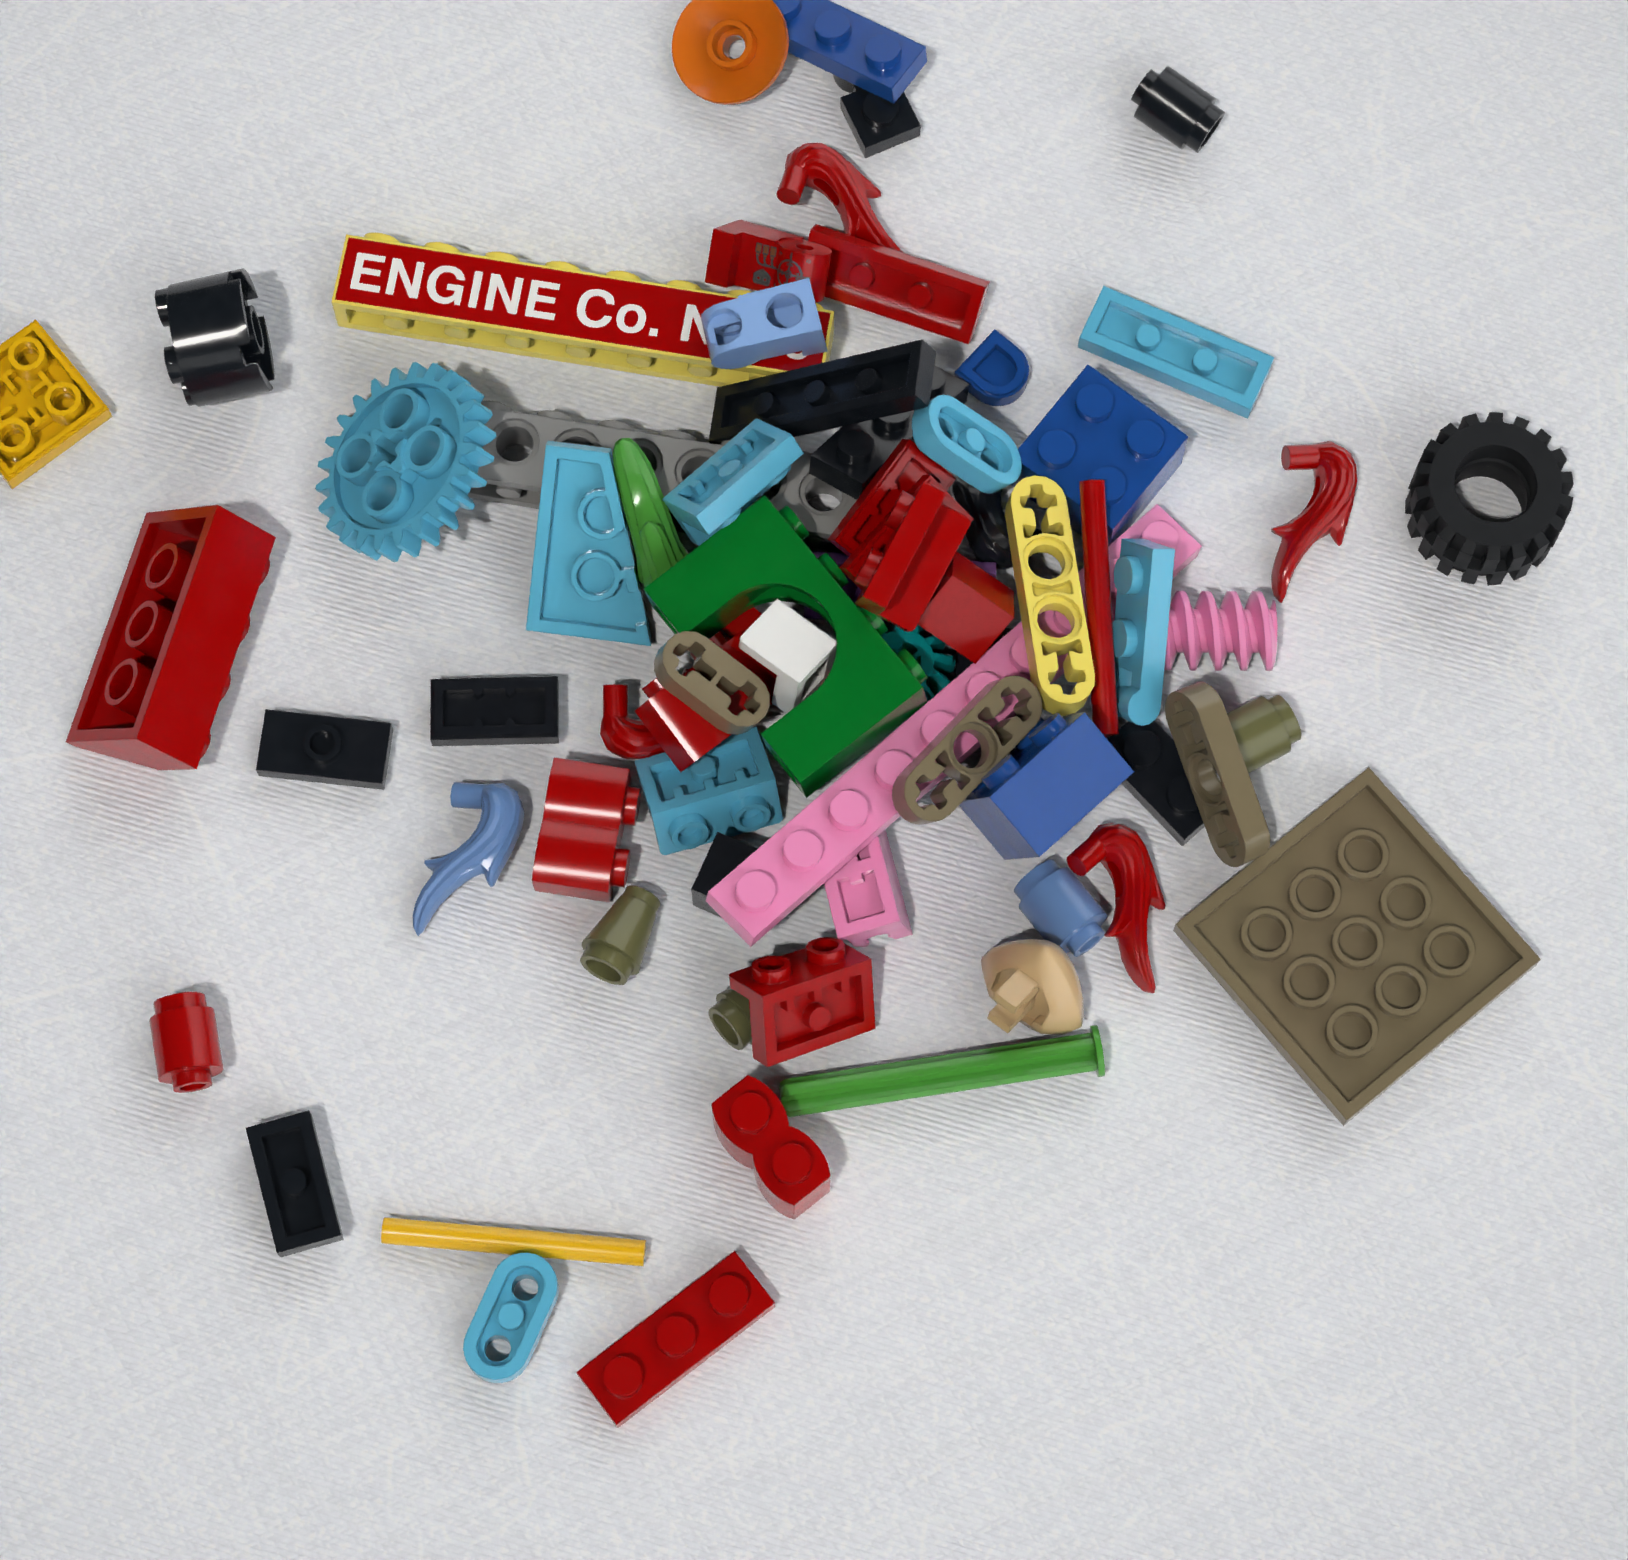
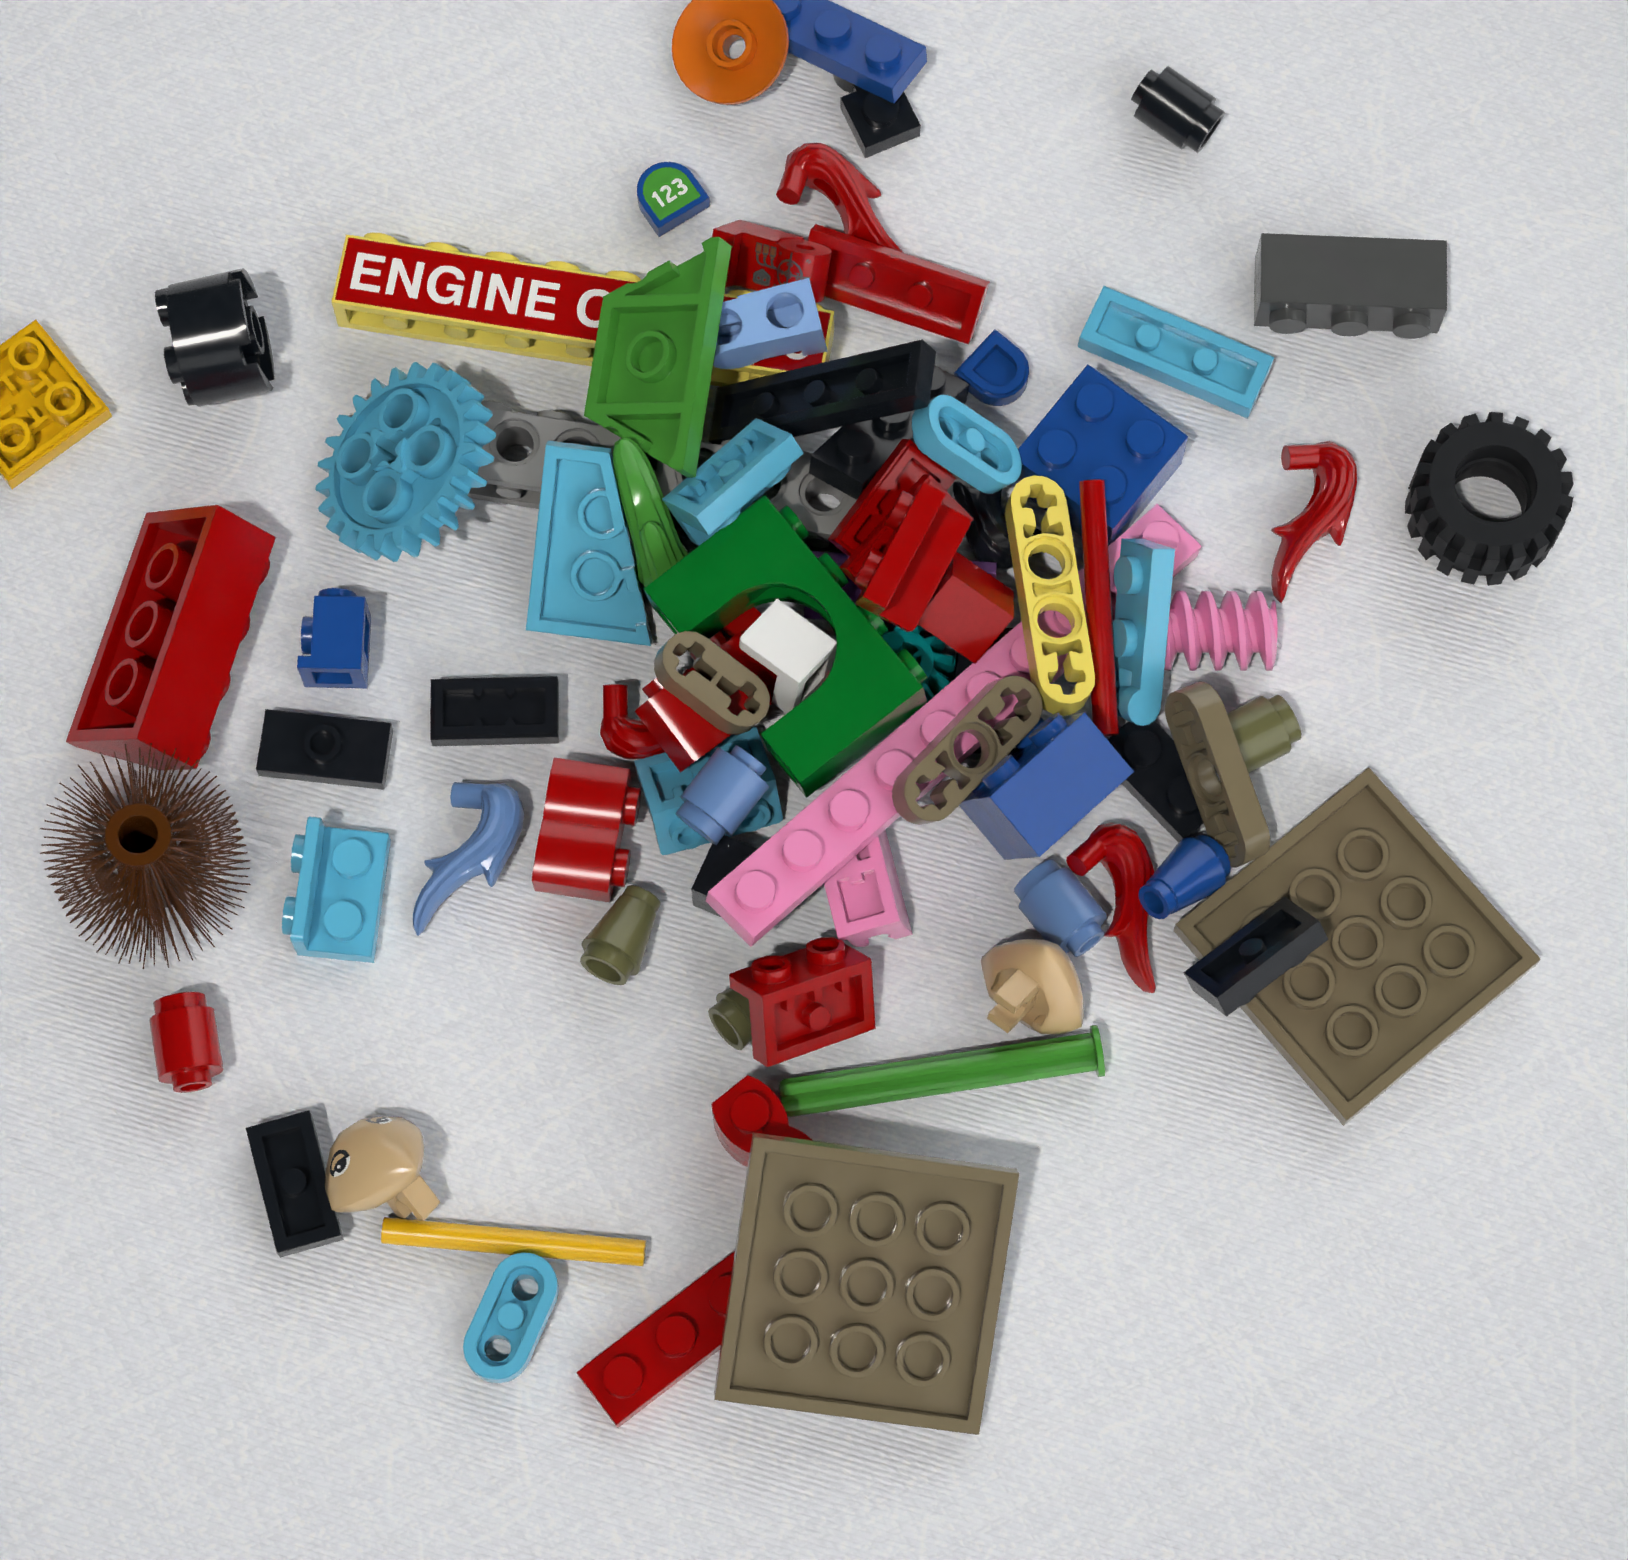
none -> reddish brown piece [40,743,251,969]
none -> medium azure bracket [282,817,391,963]
none -> blue brick [297,588,371,689]
none -> tan piece [325,1116,440,1221]
none -> bright green wing [584,237,732,478]
none -> tile [637,162,710,237]
none -> medium blue brick [675,746,769,845]
none -> dark tan plate [714,1132,1019,1435]
none -> blue cone [1139,835,1231,919]
none -> black plate [1183,897,1329,1017]
none -> dark grey brick [1254,233,1447,339]

